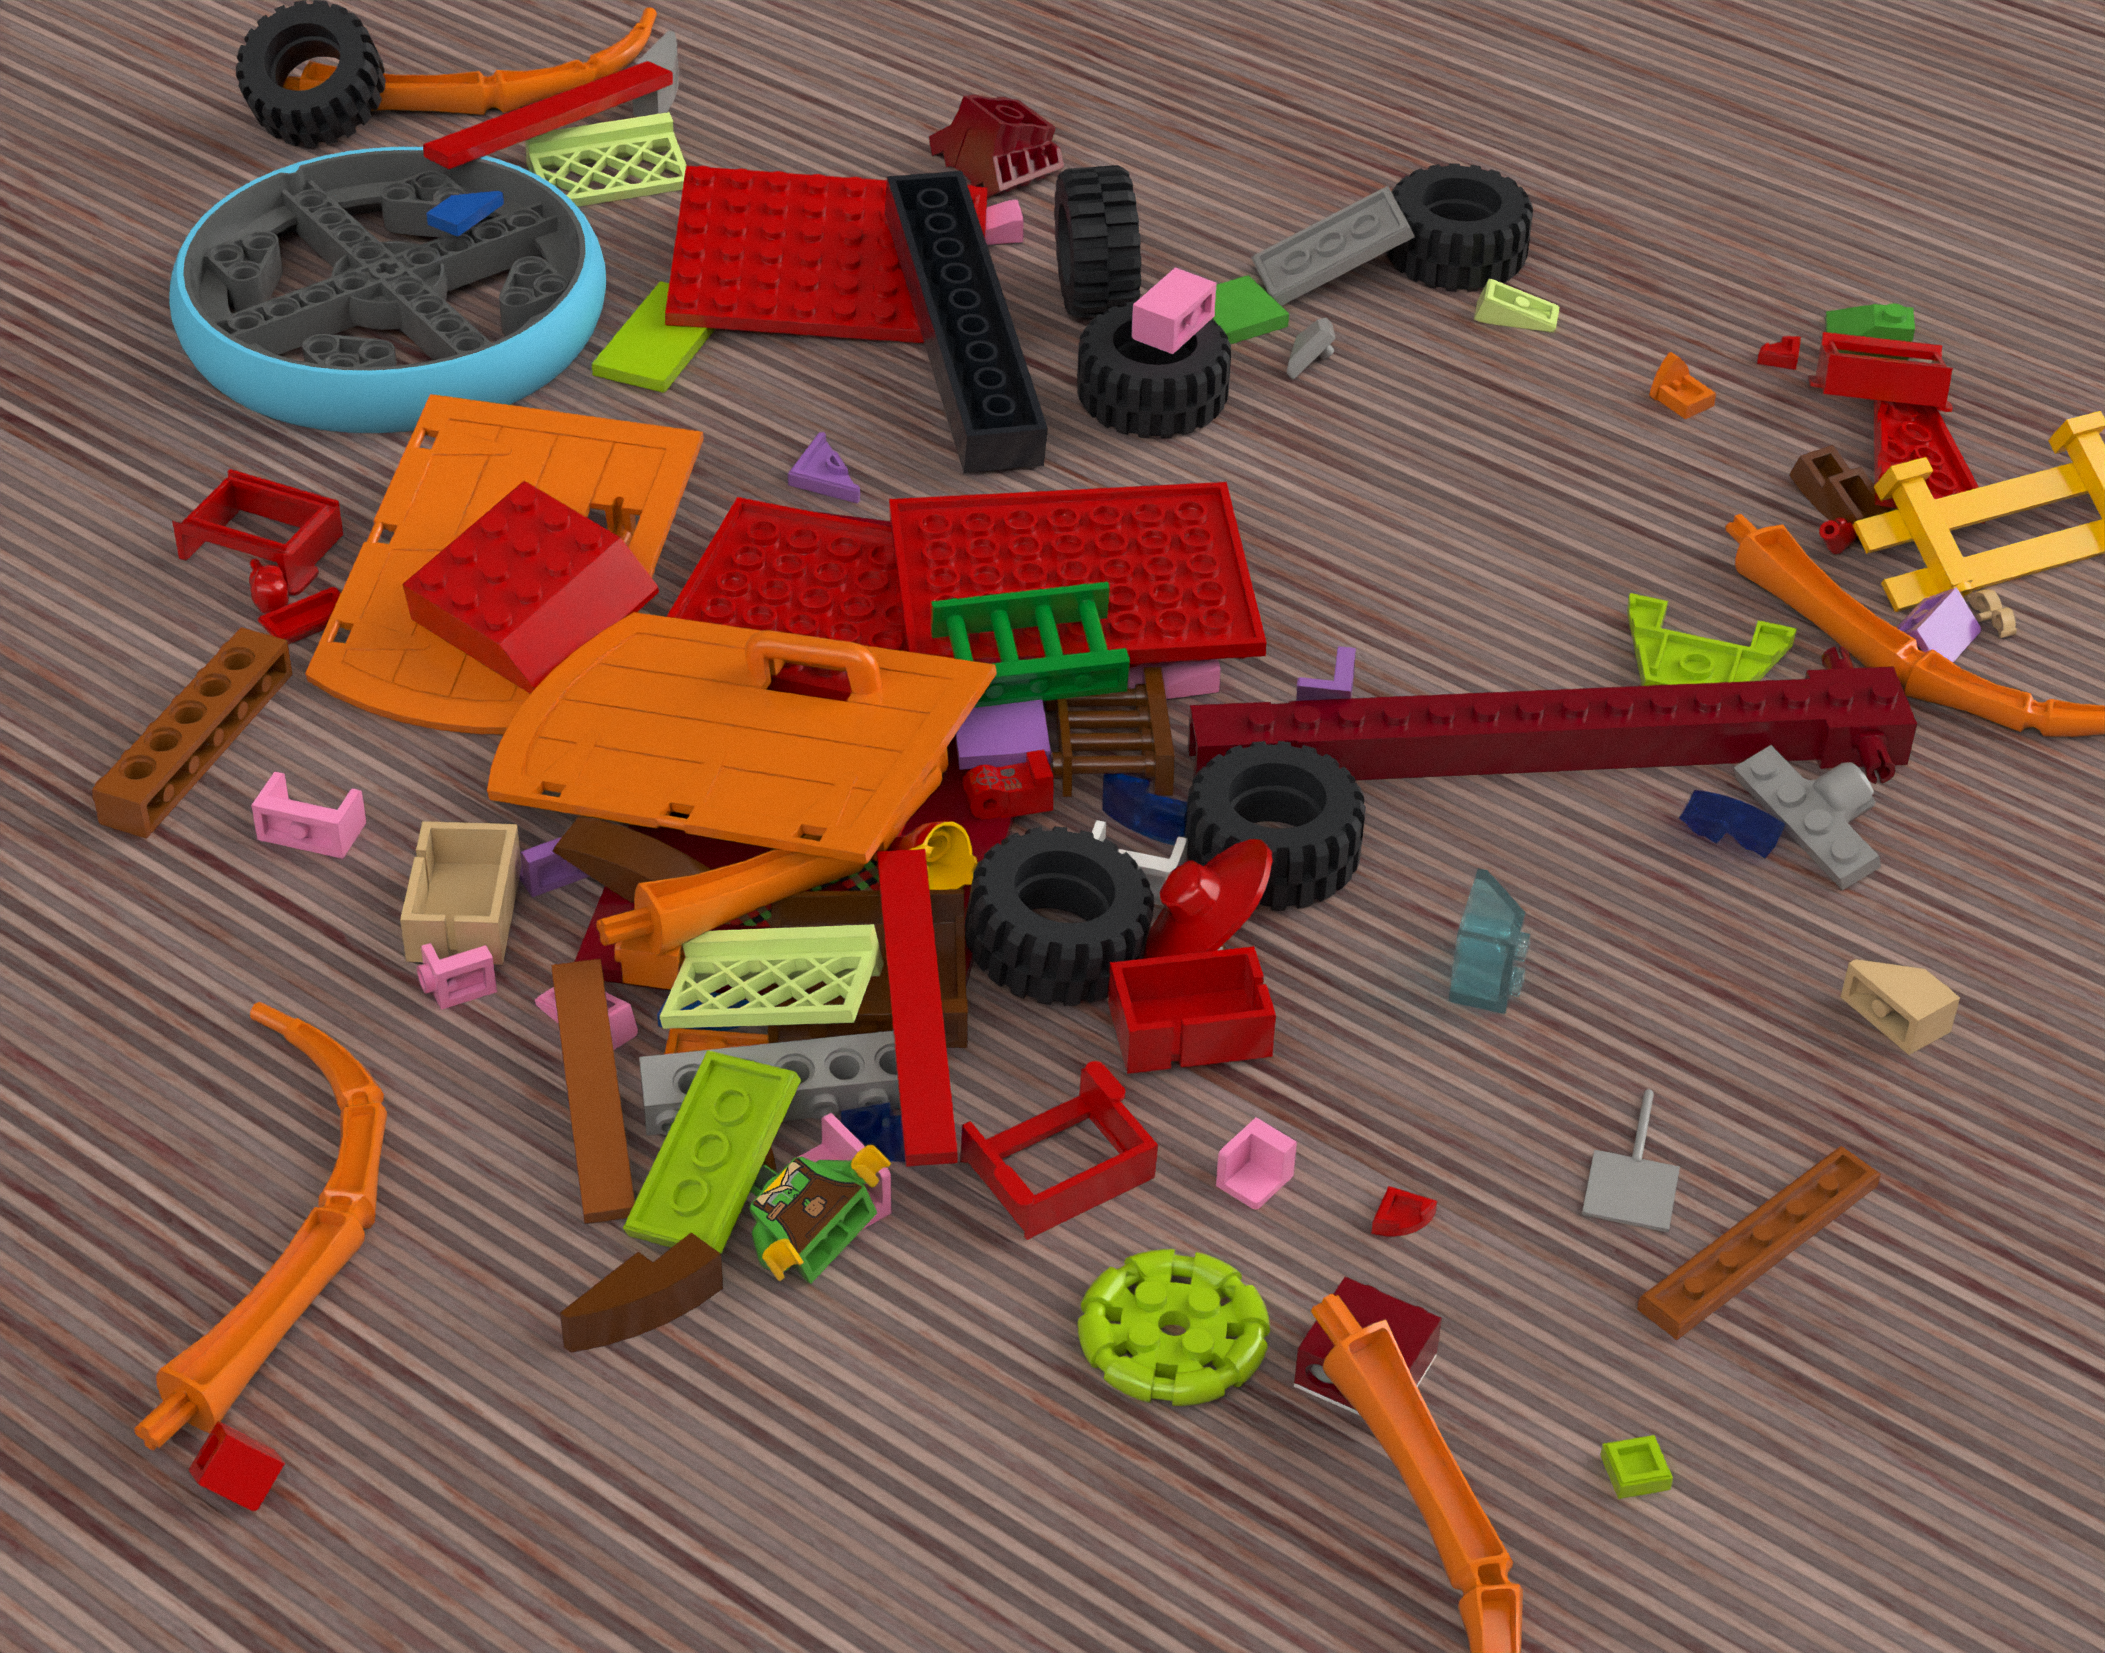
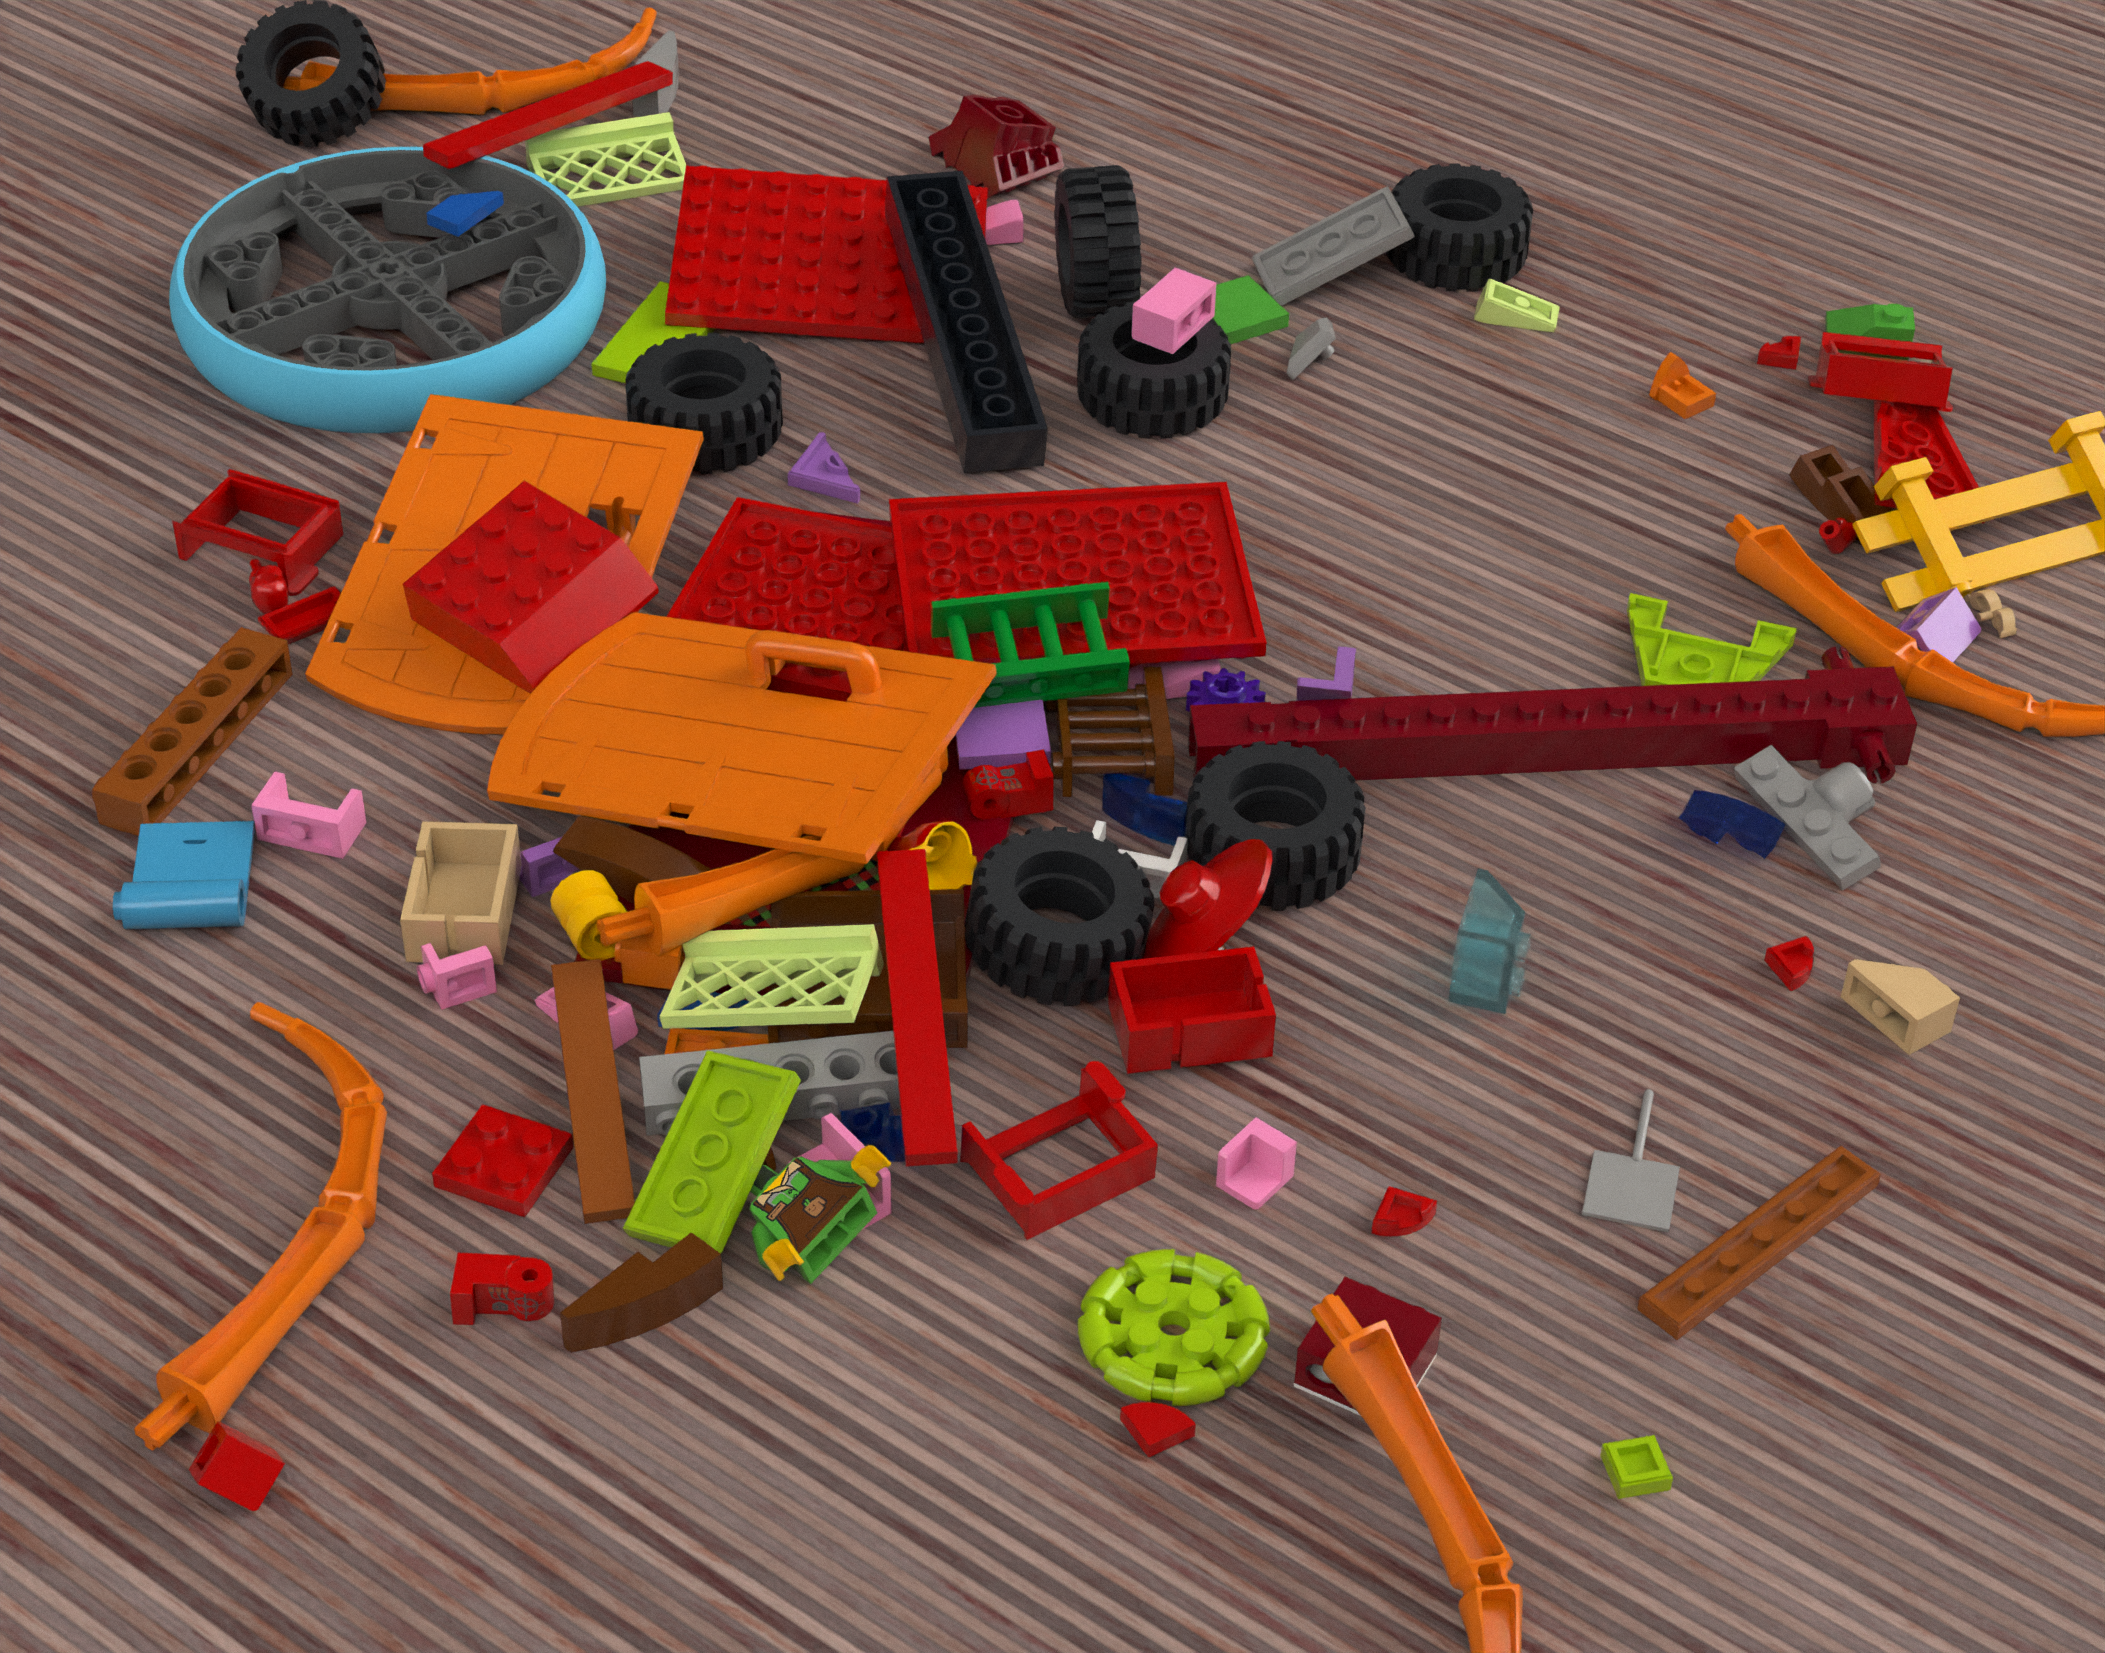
none -> dark azure door [113,821,255,930]
none -> red plate [432,1104,574,1218]
none -> red leg [450,1252,554,1325]
none -> yellow wheel [550,870,627,961]
none -> black tyre [625,333,783,474]
none -> red tile [1120,1402,1196,1458]
none -> dark purple gear [1186,668,1266,712]
none -> red tile [1764,936,1814,991]

